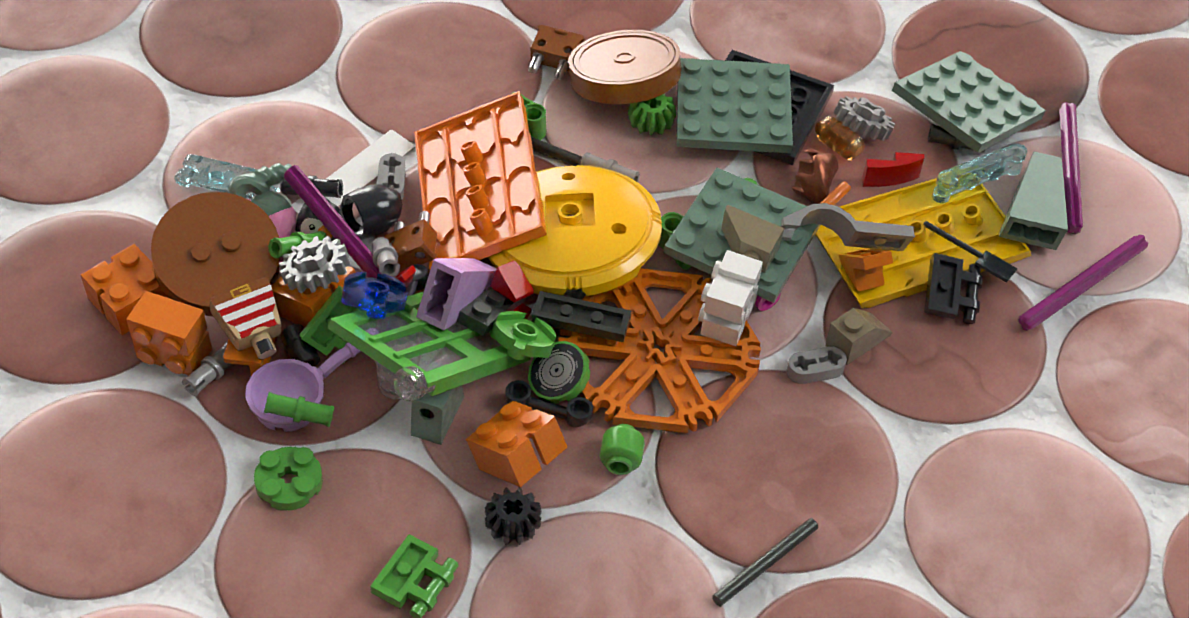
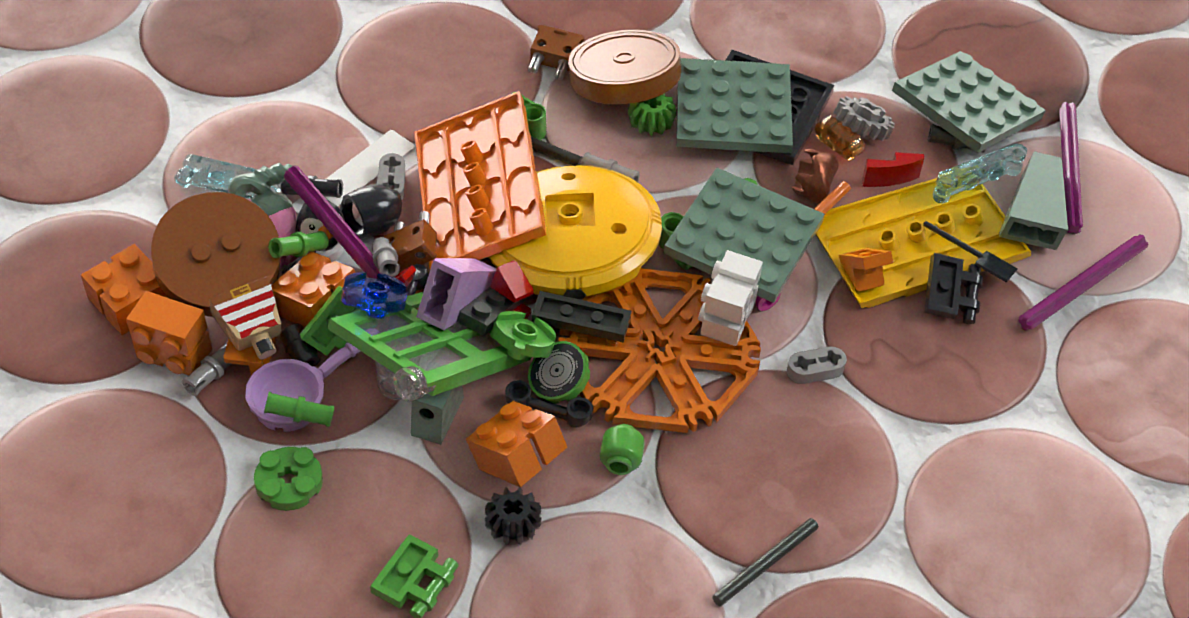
light grey gear [279,236,350,293] -> none
dark tan slope [721,205,784,273] -> none
light grey piece [780,203,915,251] -> none
dark tan slope [825,308,892,365] -> none

